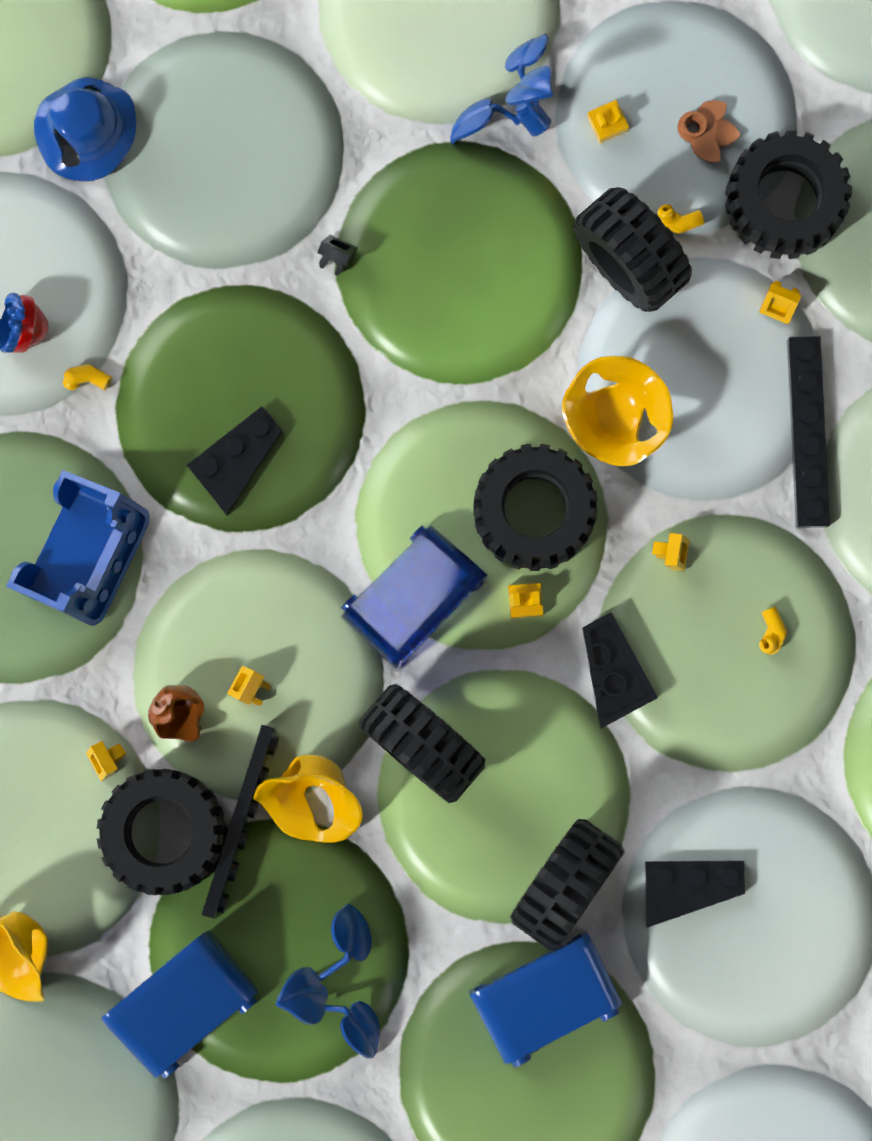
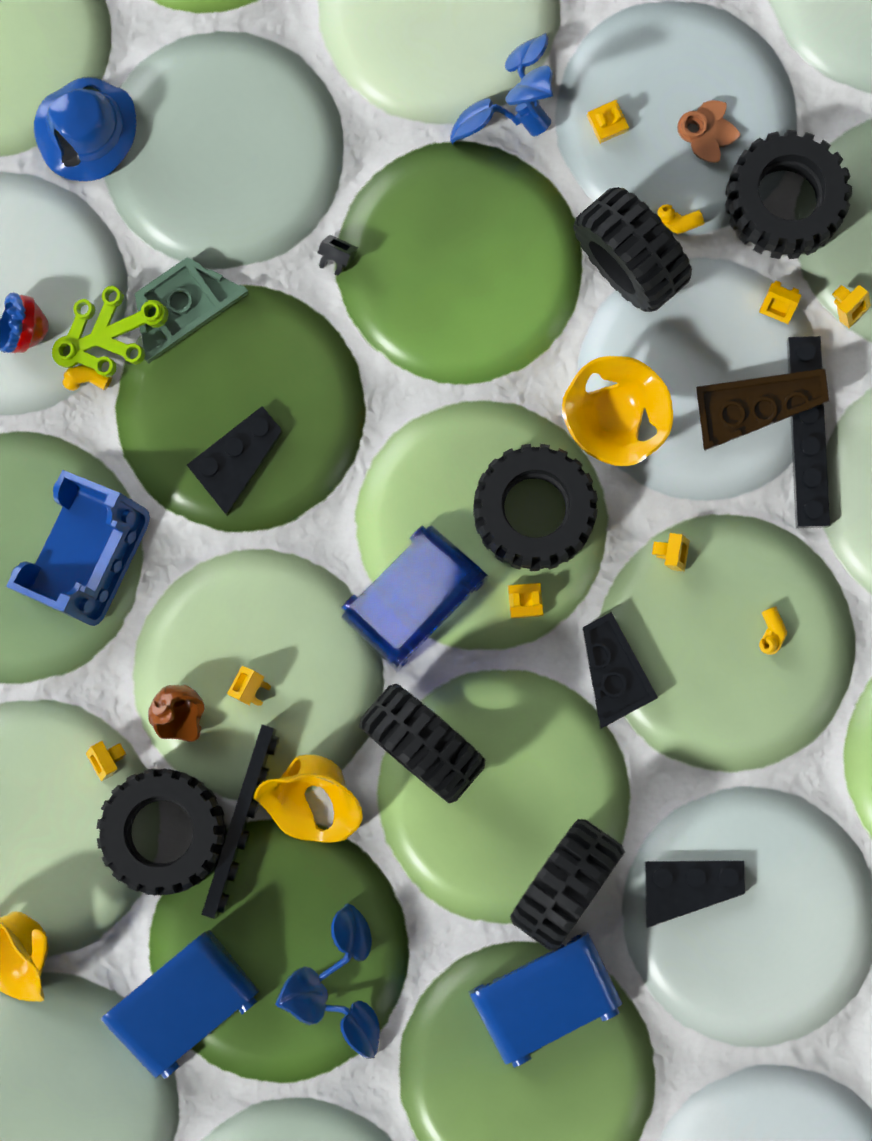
none -> lime plant [52,286,169,377]
none -> sand green wing [135,257,249,364]
none -> dark brown wing [696,369,830,451]
none -> yellow tile [832,285,871,328]

